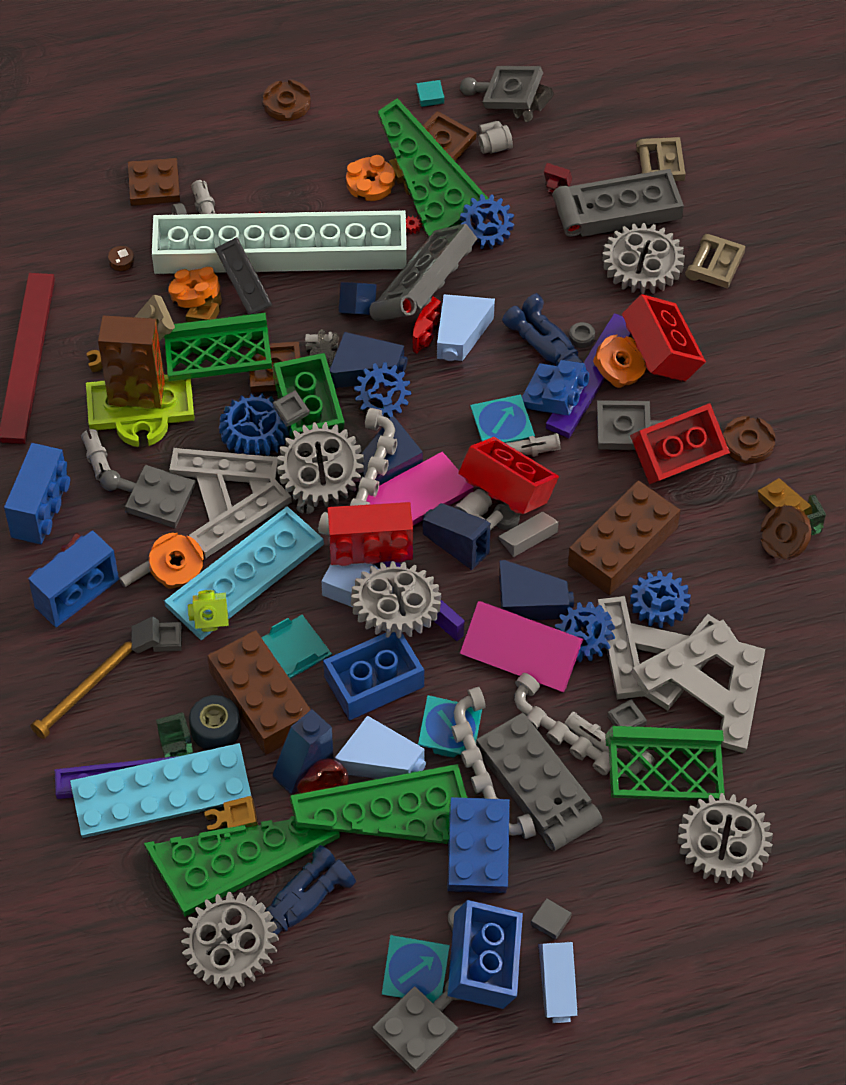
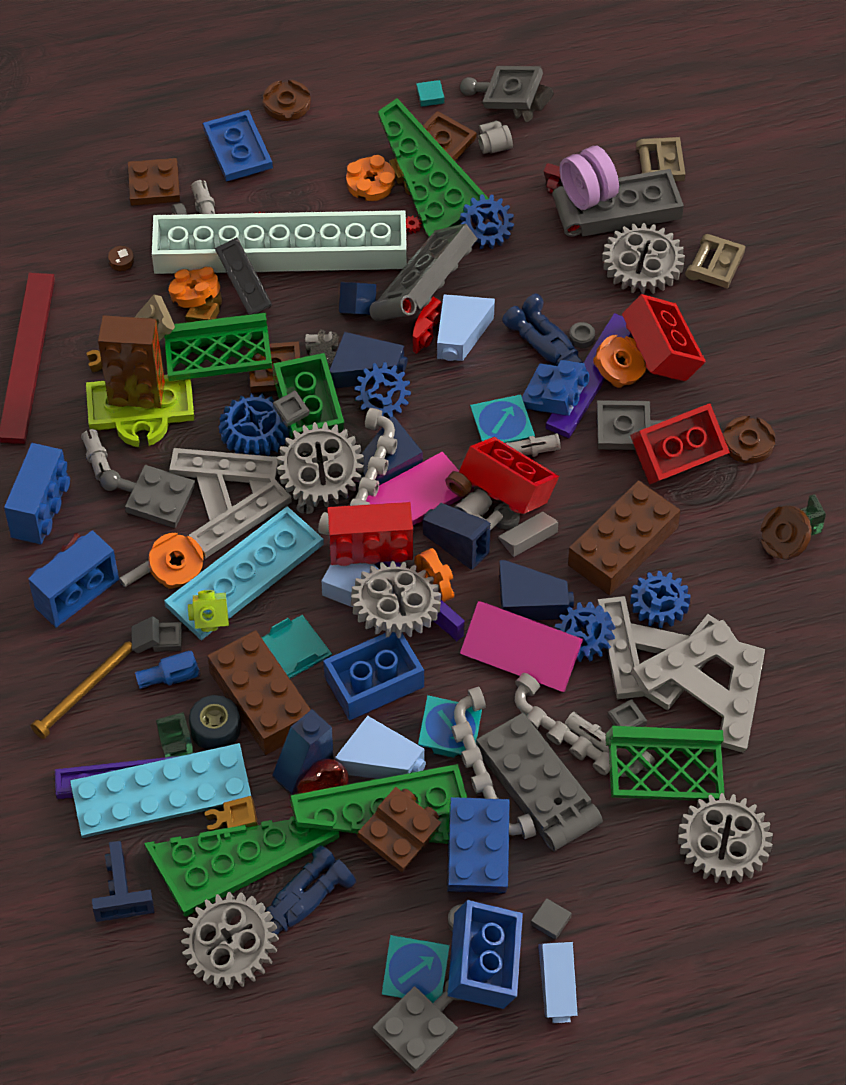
pearl gold plate [758,478,812,516] -> none
none -> dark blue bracket [92,841,155,922]
none -> blue arm [135,651,200,689]
none -> blue plate [203,110,273,181]
none -> reddish brown plate [357,787,441,872]
none -> orange plate [414,548,454,602]
none -> reddish brown tile [445,471,473,497]
none -> lavender wheel [559,146,619,210]

